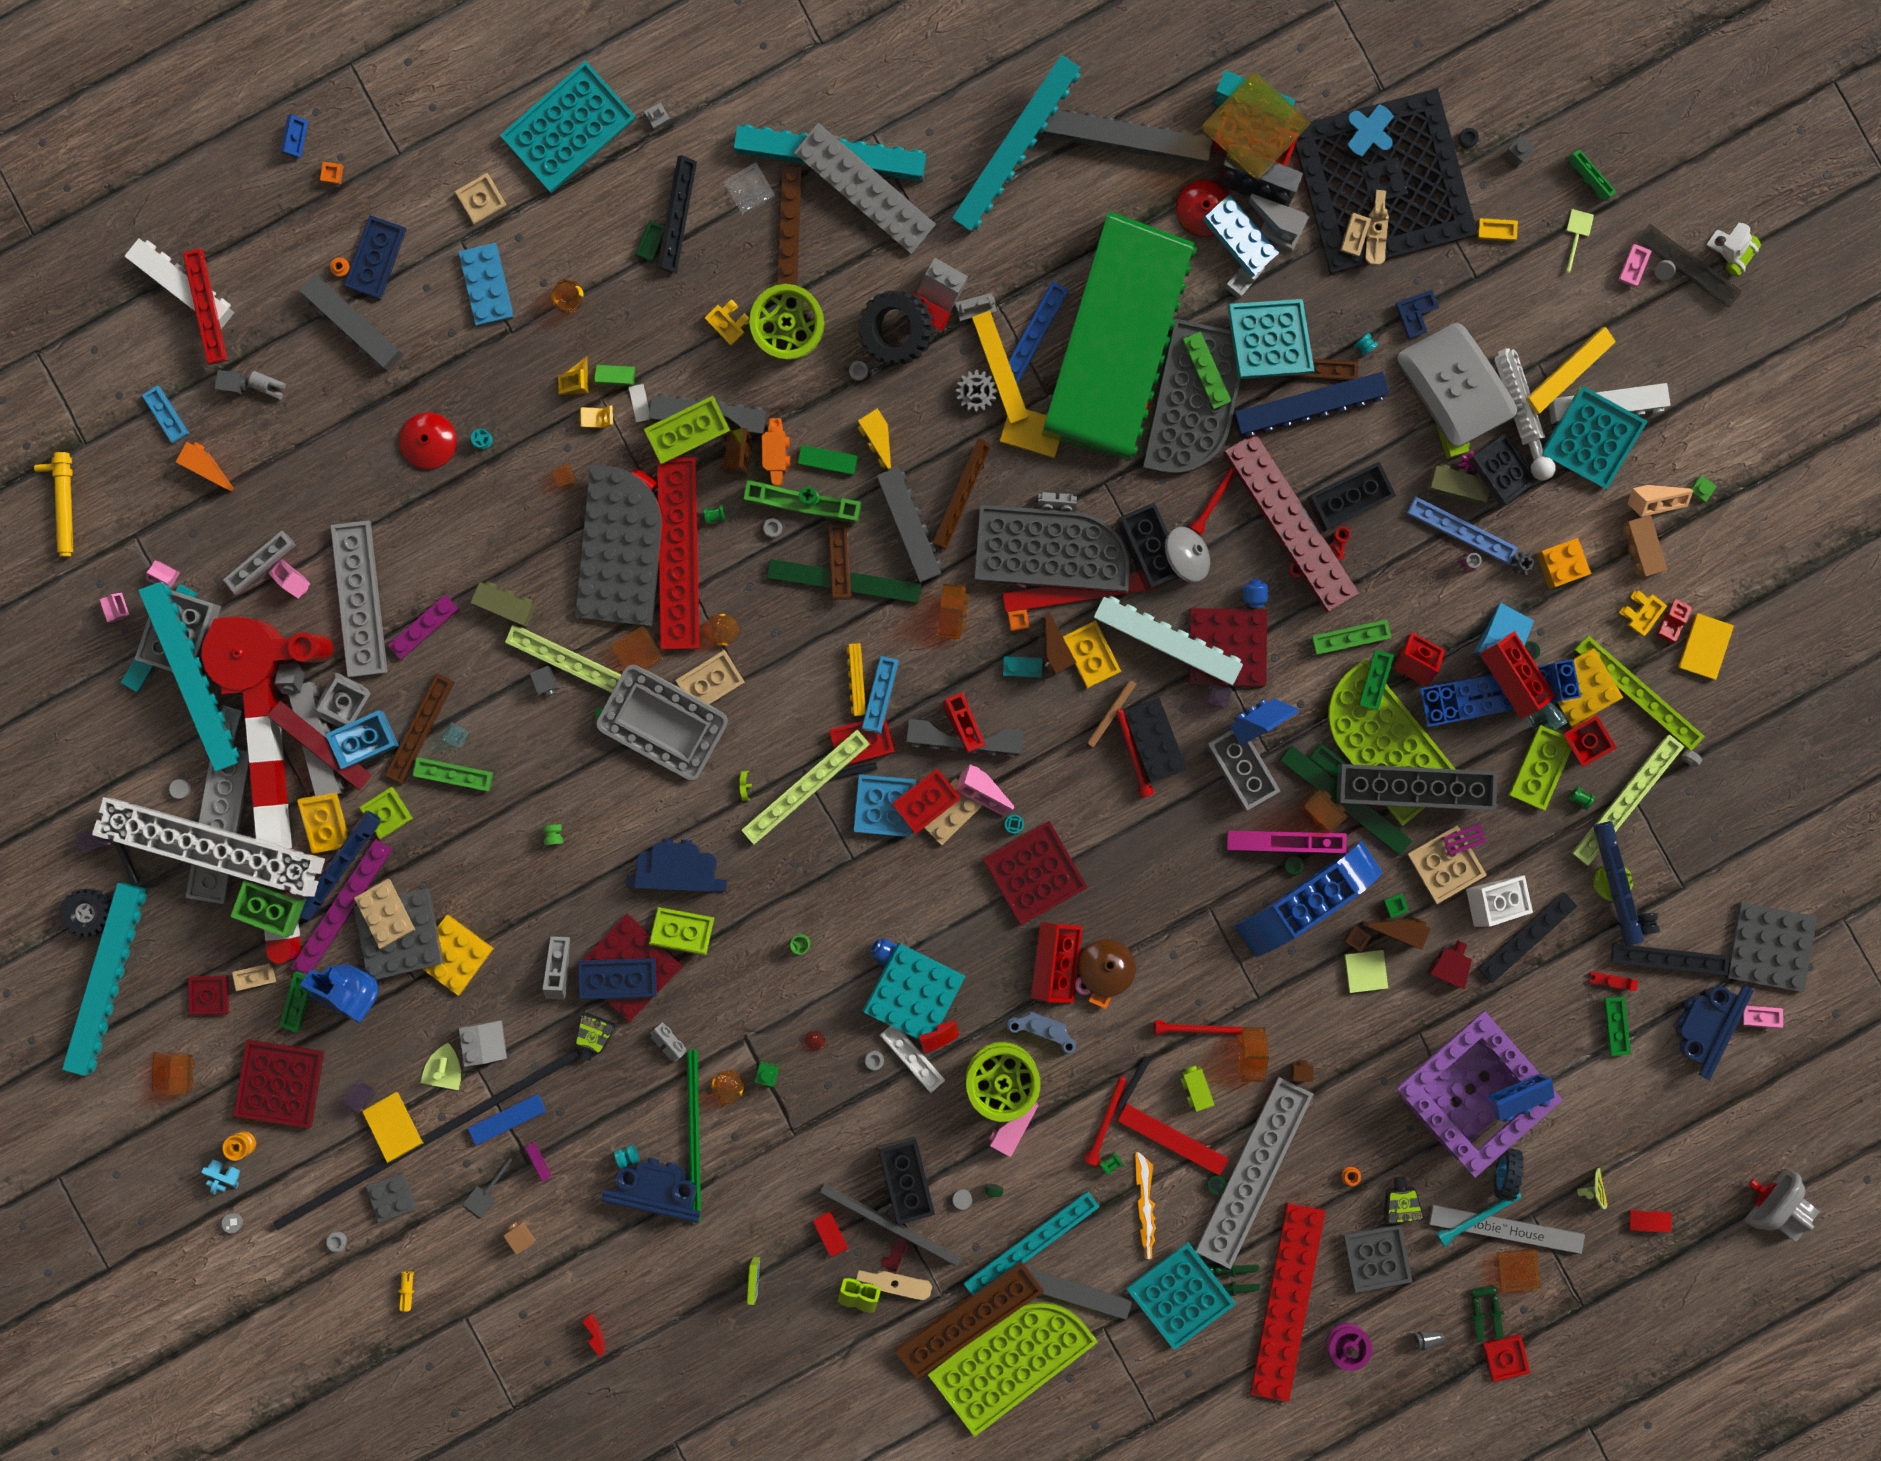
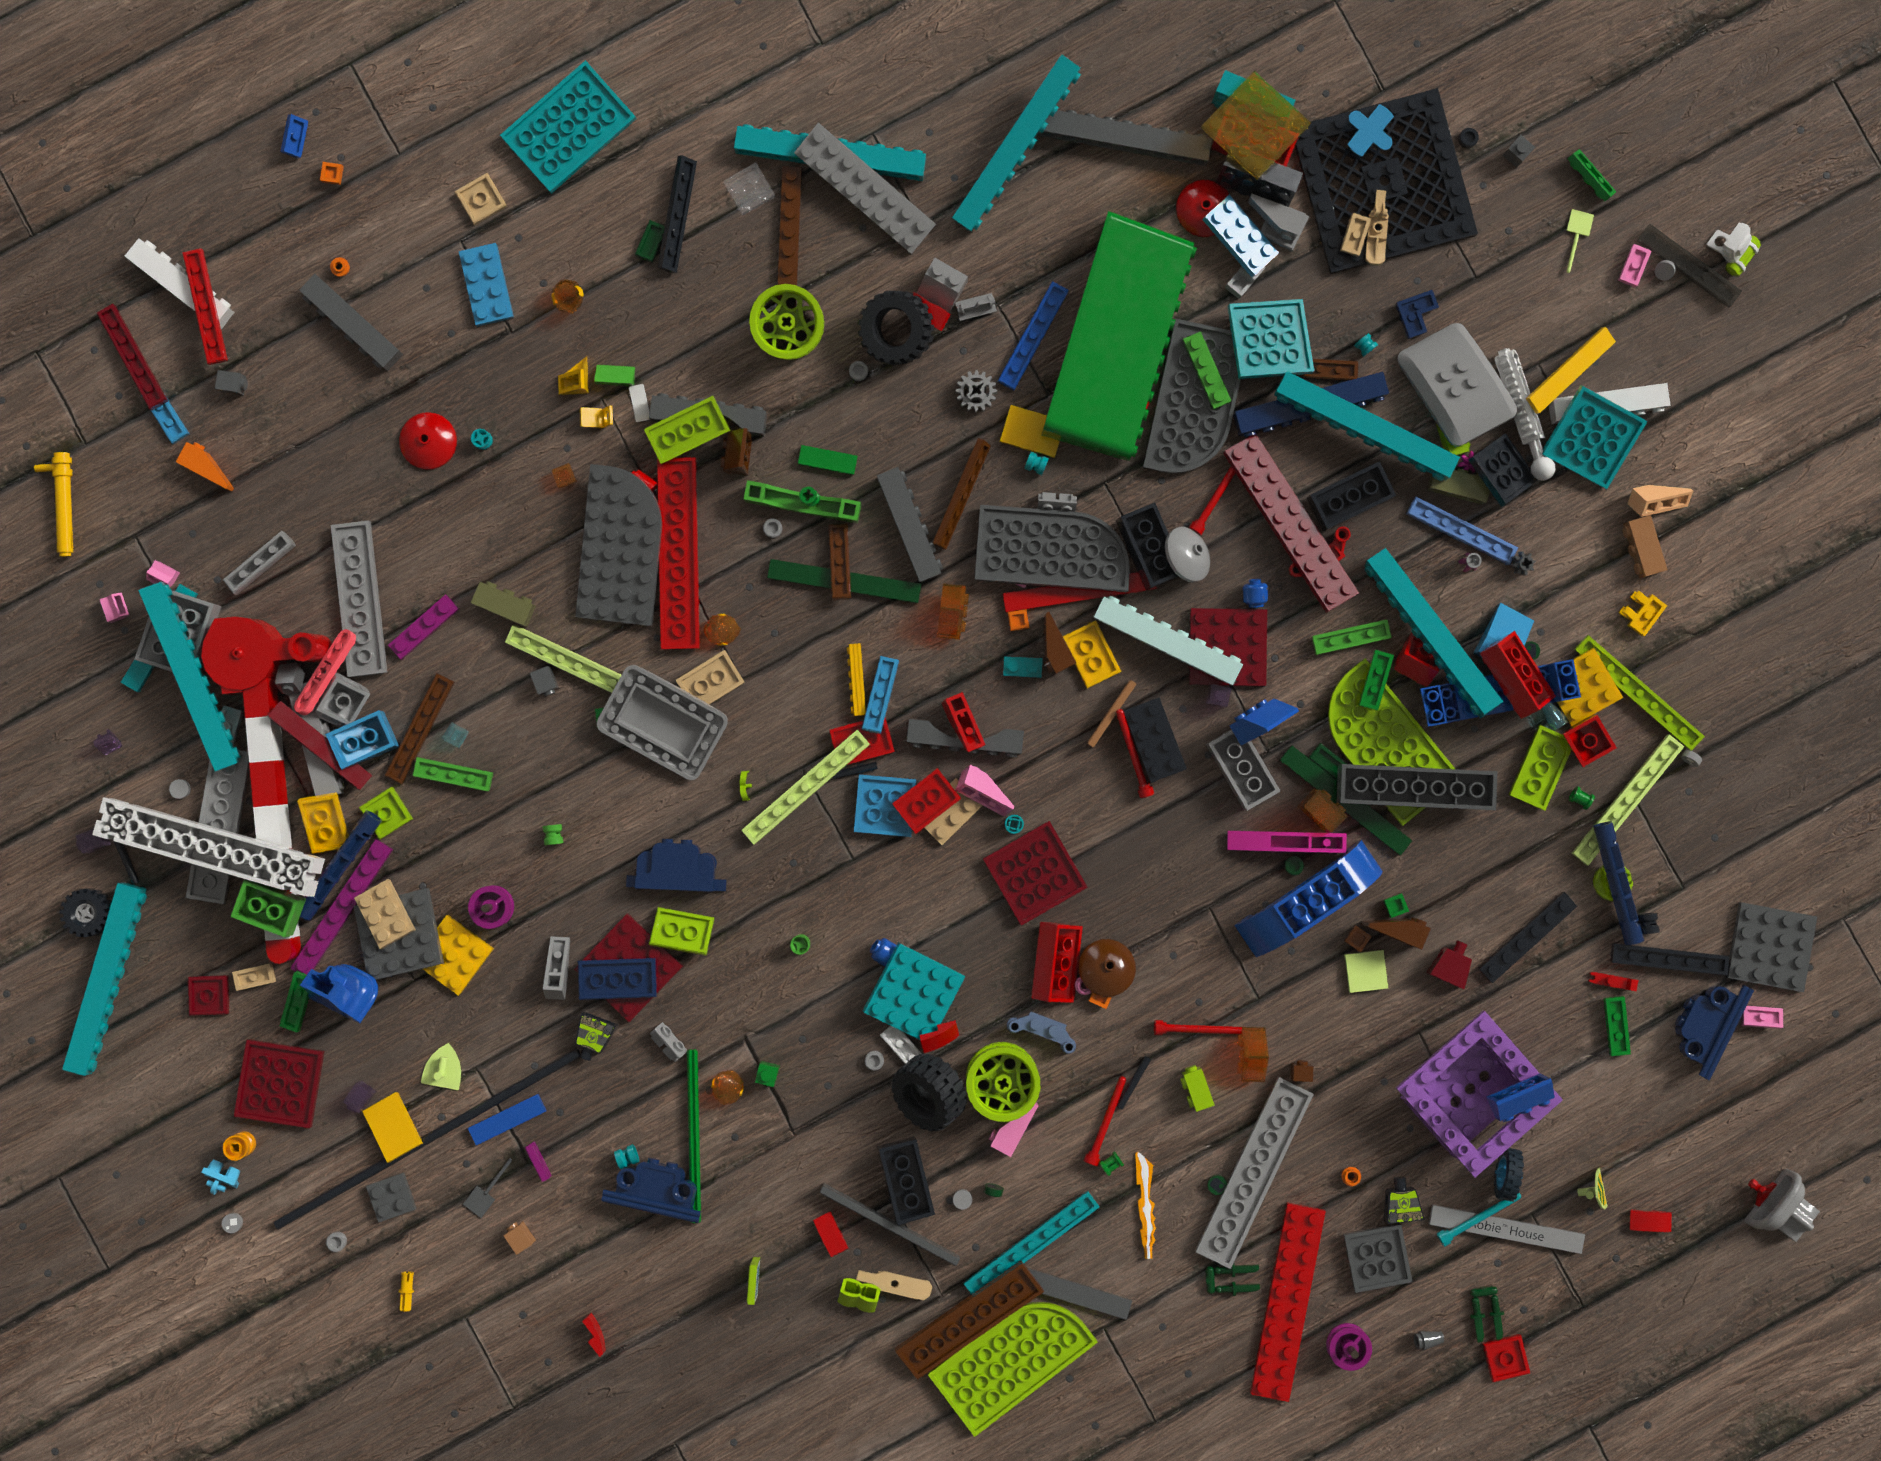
clear orange slope [152,1052,194,1095] -> none
light grey hinge [248,371,286,400] -> none
bright pink slope [268,559,310,599] -> none
dark blue tile [344,215,407,300] -> none
light grey slope [459,1020,507,1067] -> none
clear orange plate [611,625,664,670] -> none
light grey tile [644,102,671,130] -> none
green bush [704,505,726,525] -> none
yellow plate [705,299,750,346] -> none
orange hinge [762,418,790,487] -> none
clear red piece [804,1030,826,1051] -> none
yellow slope [857,408,891,471] -> none
dark red piece [882,1236,909,1274] -> none
yellow tile [972,311,1029,424] -> none
red tile [1117,1103,1229,1176] -> none
teal plate [1126,1241,1236,1351] -> none
tan plate [1407,825,1486,904] -> none
magenta tile [1442,824,1486,855] -> none
white slope [1466,875,1533,927] -> none
yellow tile [1477,218,1518,241] -> none
clear orange plate [1496,1248,1541,1293] -> none
light orange brick [1536,538,1591,589] -> none
red slope [1656,599,1692,644] -> none
yellow tile [1678,613,1734,680] -> none
bright green plate [1690,476,1717,503] -> none
none -> clear purple tile [93,729,122,756]
none -> dark red tile [97,304,168,411]
none -> coral piece [294,629,356,716]
none -> magenta wheel [468,885,514,929]
none -> black tyre [892,1054,967,1131]
none -> teal wheel [1024,451,1049,476]
none -> teal brick [1274,371,1460,481]
none -> teal brick [1364,548,1503,719]

